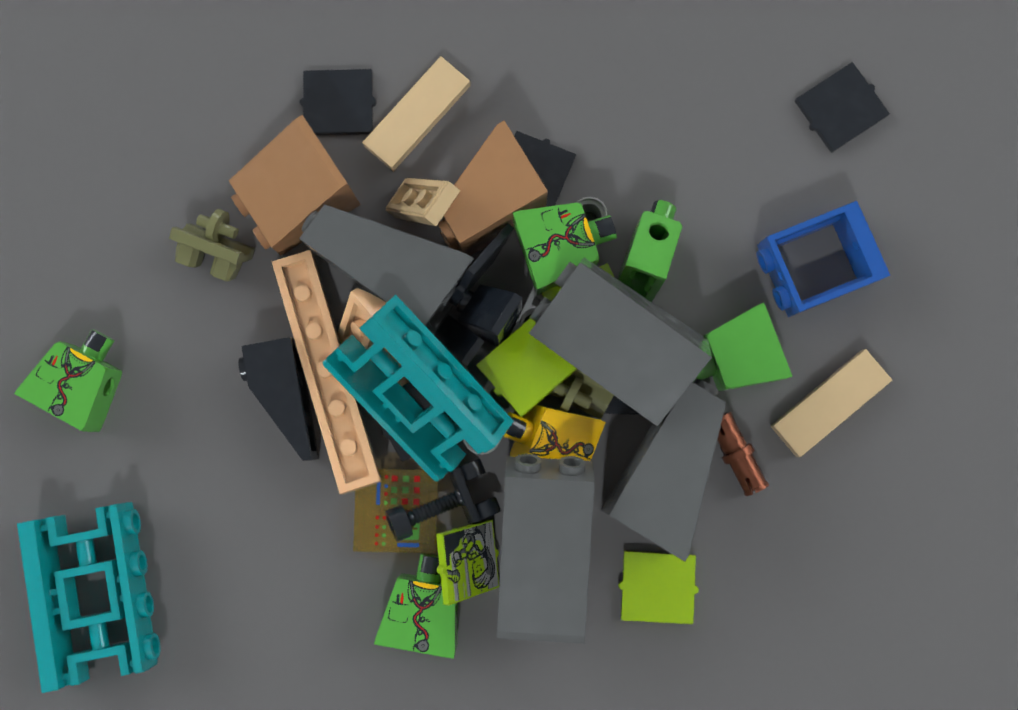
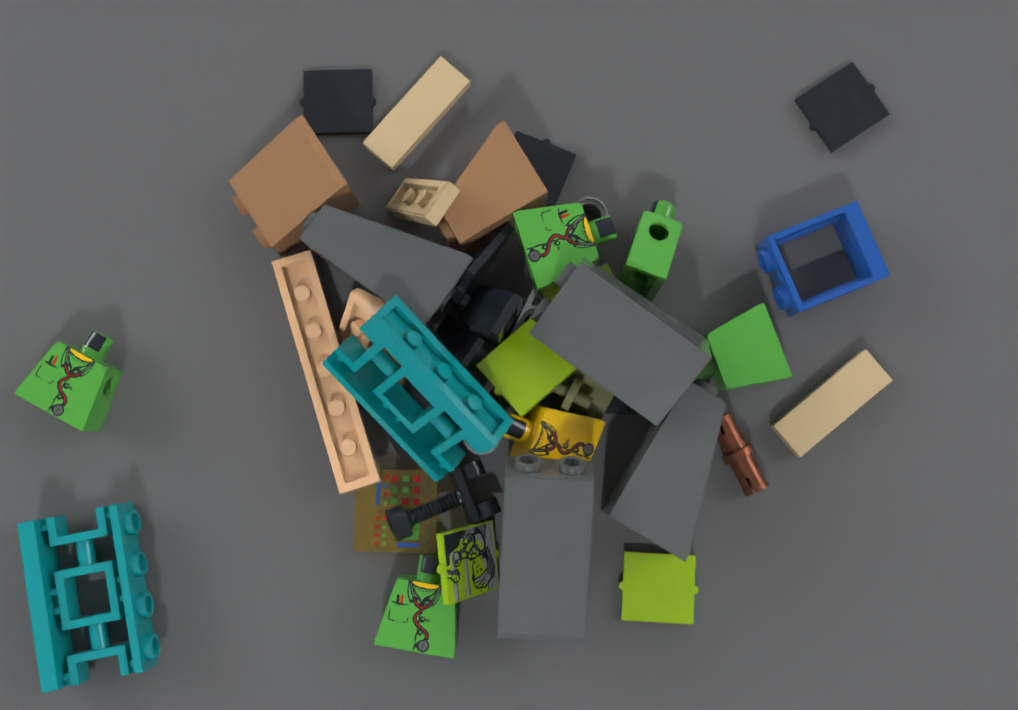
olive hips [169,209,255,281] -> none
black slope [238,337,319,461] -> none

